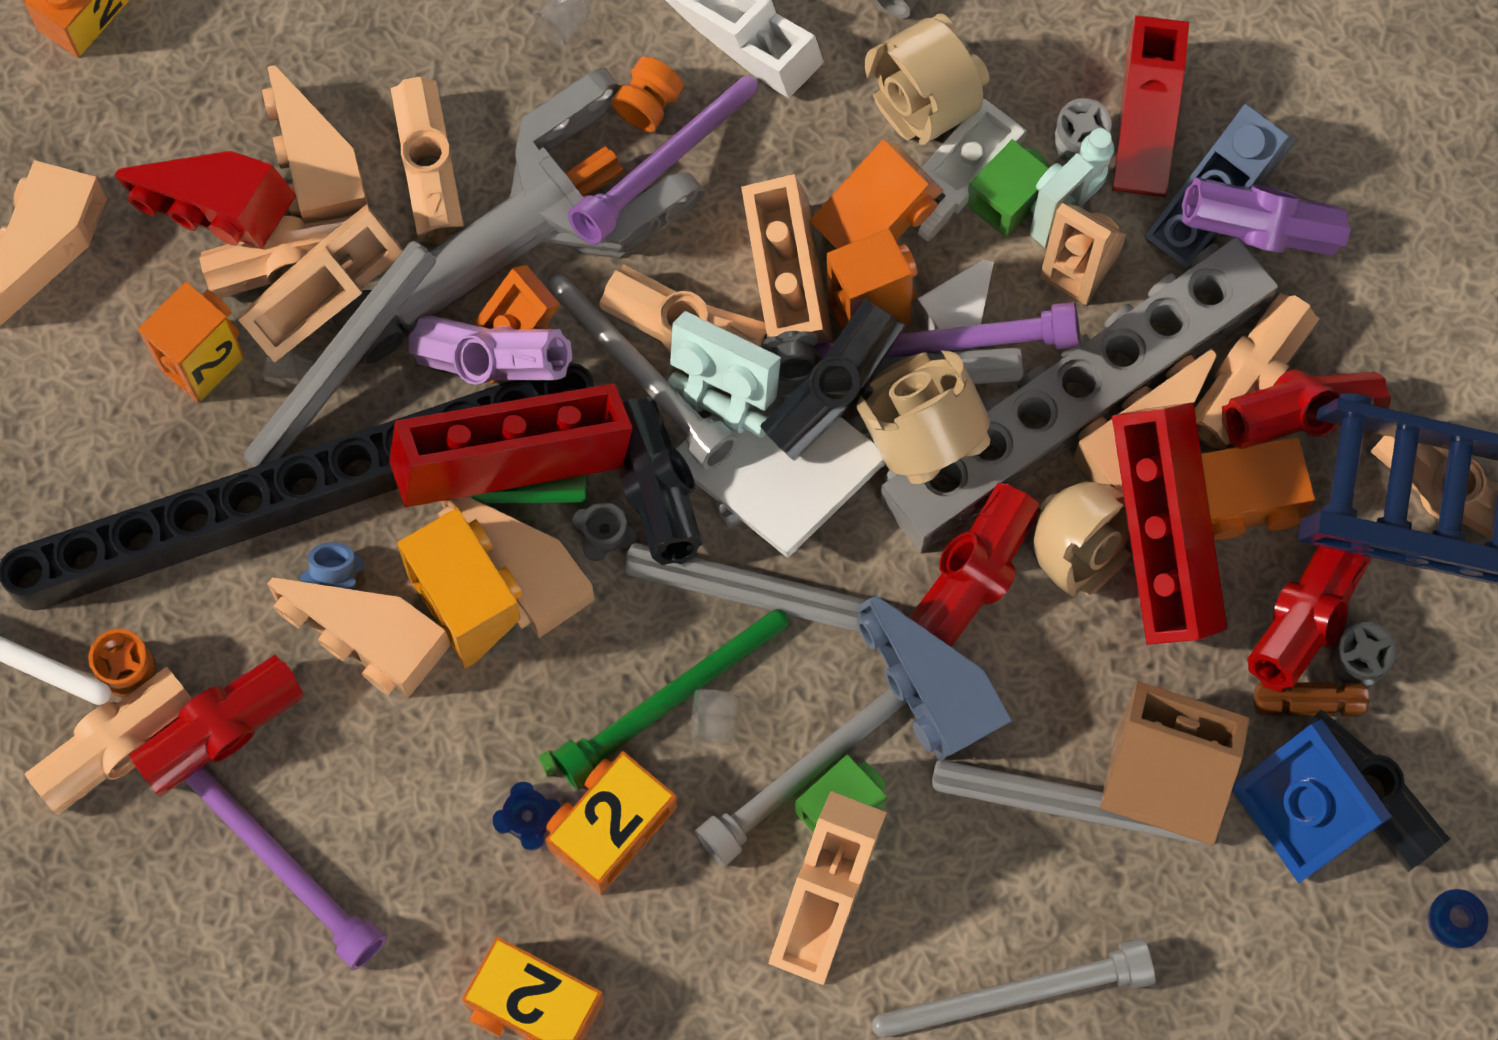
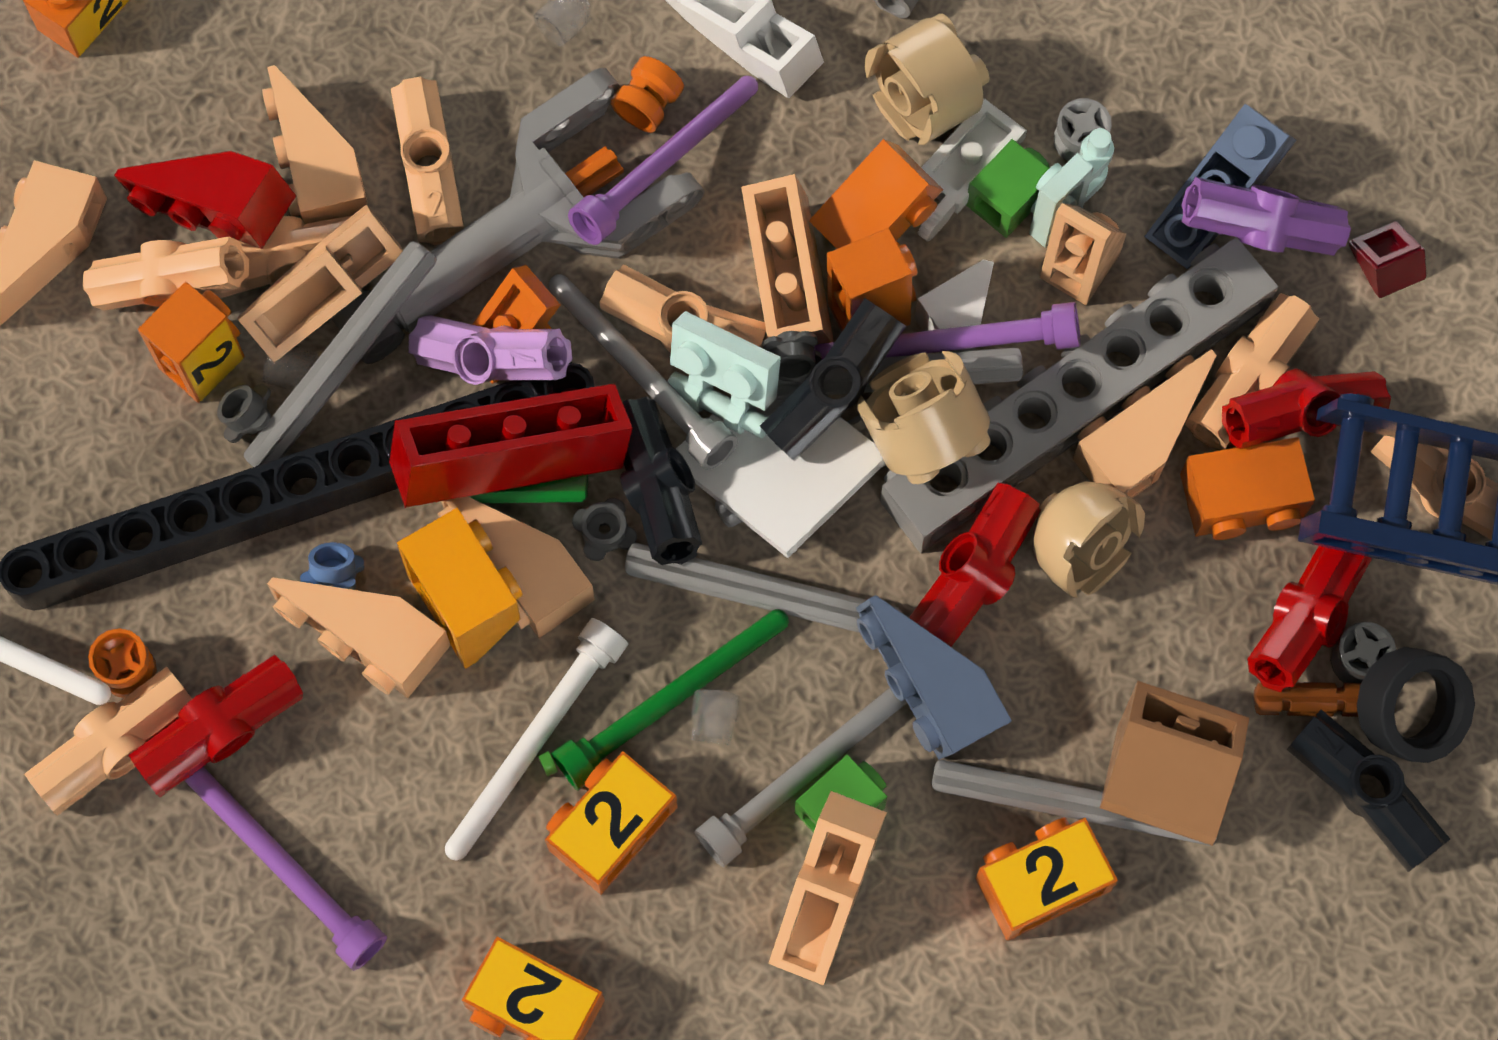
clear blue plate [493,782,561,851] -> none
light grey piece [872,938,1156,1038] -> none
red slope [1112,15,1190,197] -> none
red brick [1112,402,1227,645] -> none
blue plate [1232,719,1392,883] -> none
clear blue plate [1427,889,1489,949] -> none
none -> light nougat piece [83,237,249,311]
none -> dark grey plate [217,384,271,443]
none -> white piece [445,618,629,861]
none -> brick [975,817,1118,941]
none -> dark red slope [1348,221,1427,298]
none -> black tyre [1357,647,1475,763]

